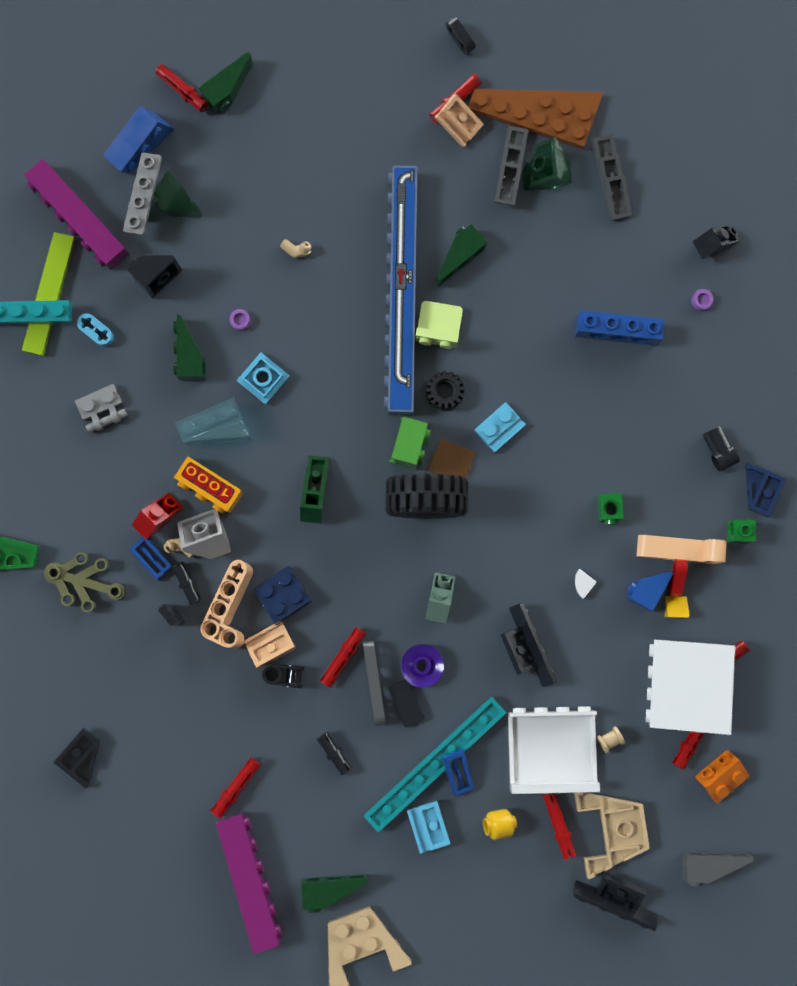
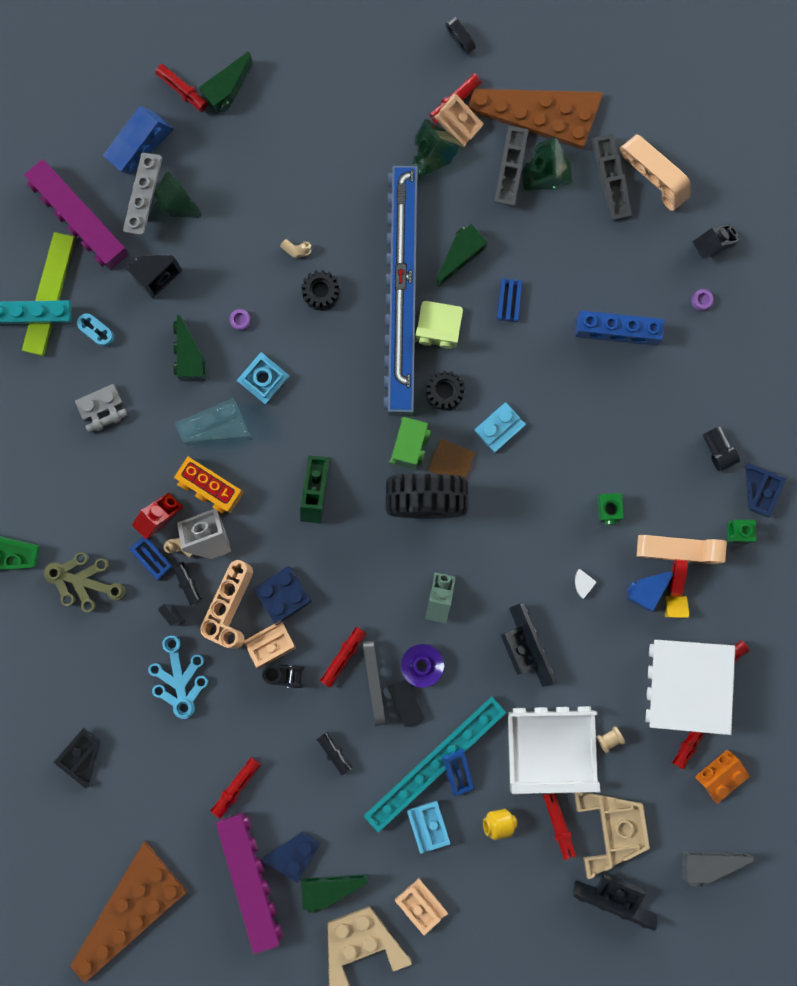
none -> dark orange wing [70,841,187,983]
none -> medium azure plant [148,636,209,719]
none -> dark blue wing [262,832,320,883]
none -> black tyre [301,270,340,311]
none -> light nougat plate [395,878,448,935]
none -> clear green slope [413,119,460,175]
none -> blue tile [497,278,522,322]
none -> light nougat beam [619,135,691,211]

